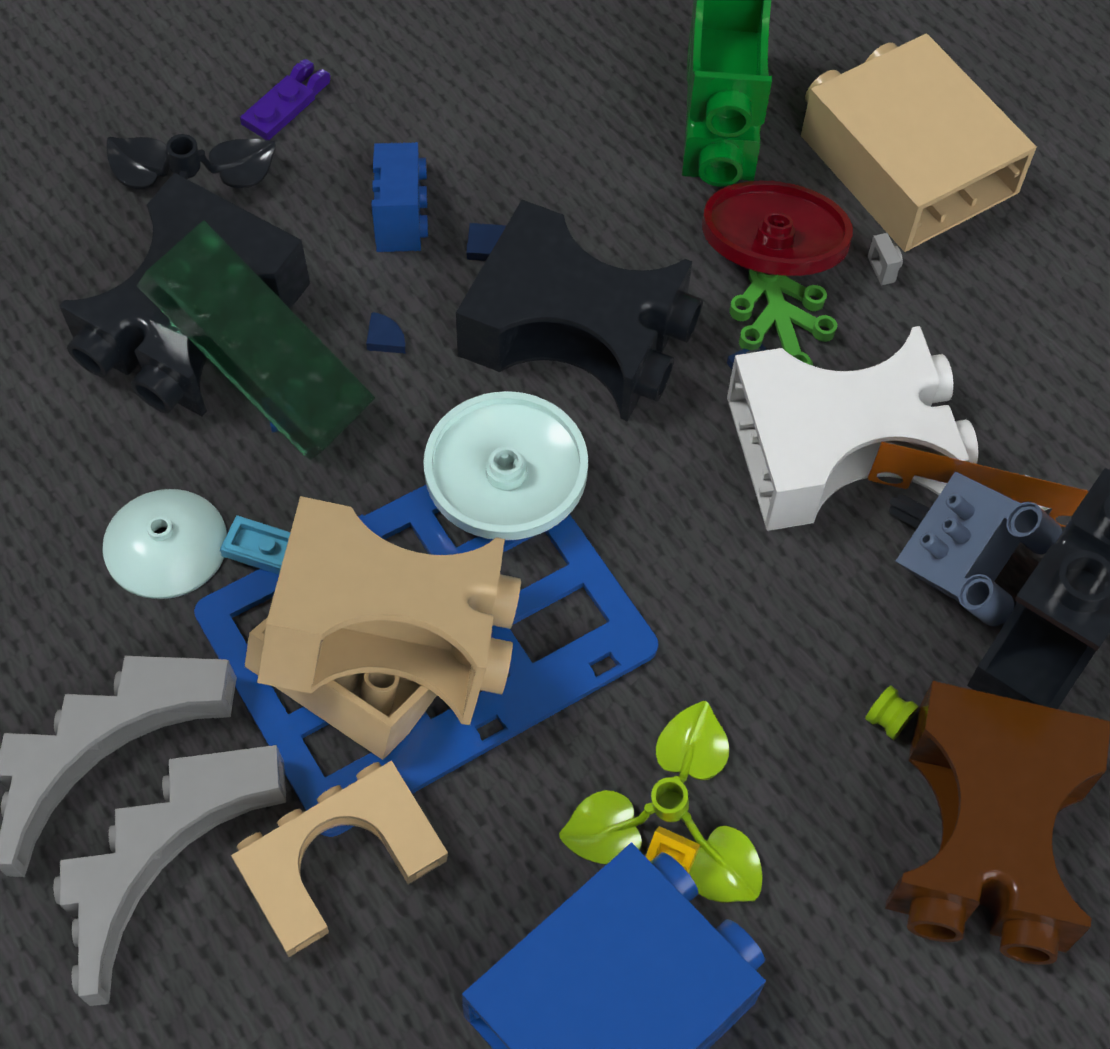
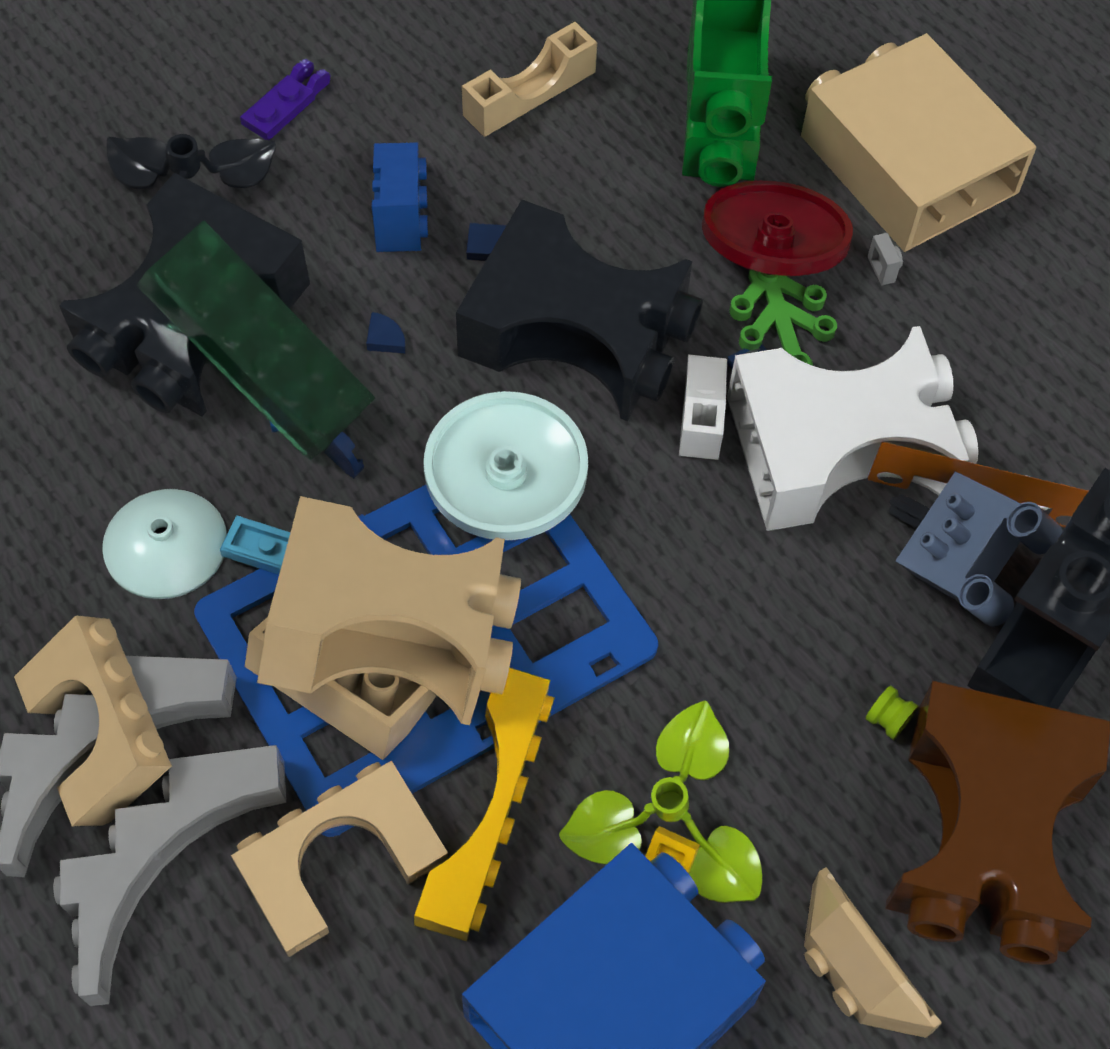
none -> tan arch [14,616,172,826]
none -> dark blue tile [324,432,364,479]
none -> yellow arch [414,667,555,941]
none -> tan arch [462,22,597,137]
none -> white slope [679,355,727,460]
none -> tan wedge [804,867,942,1038]

